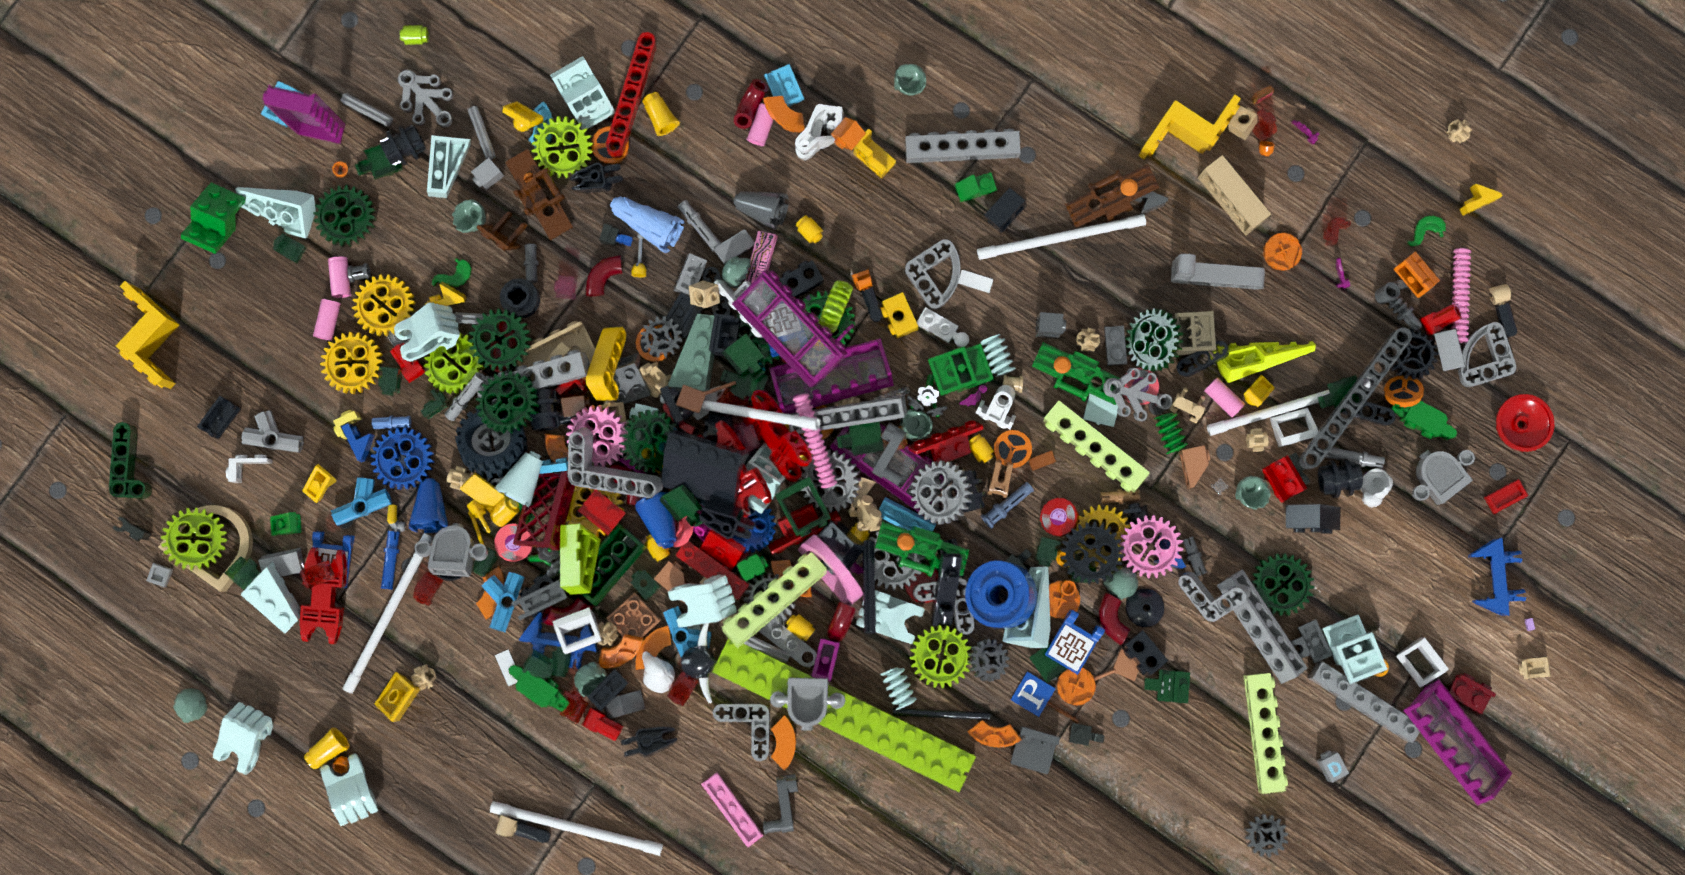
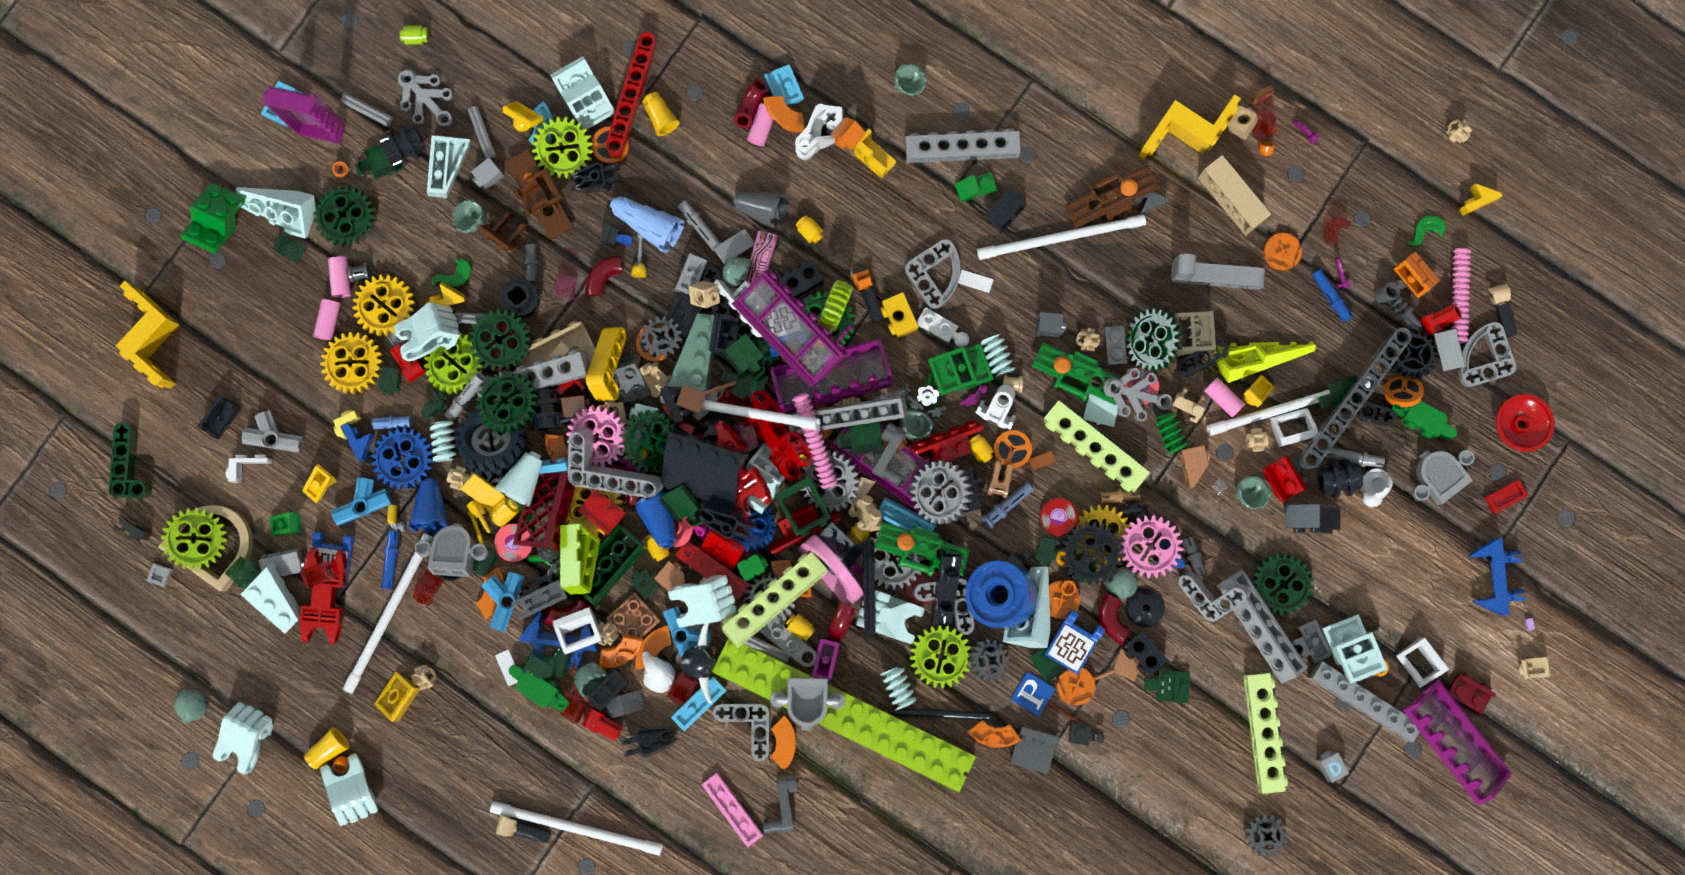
none -> light aqua piece [430,421,457,462]
none -> medium azure plate [671,676,727,731]
none -> blue pin [1311,269,1354,323]

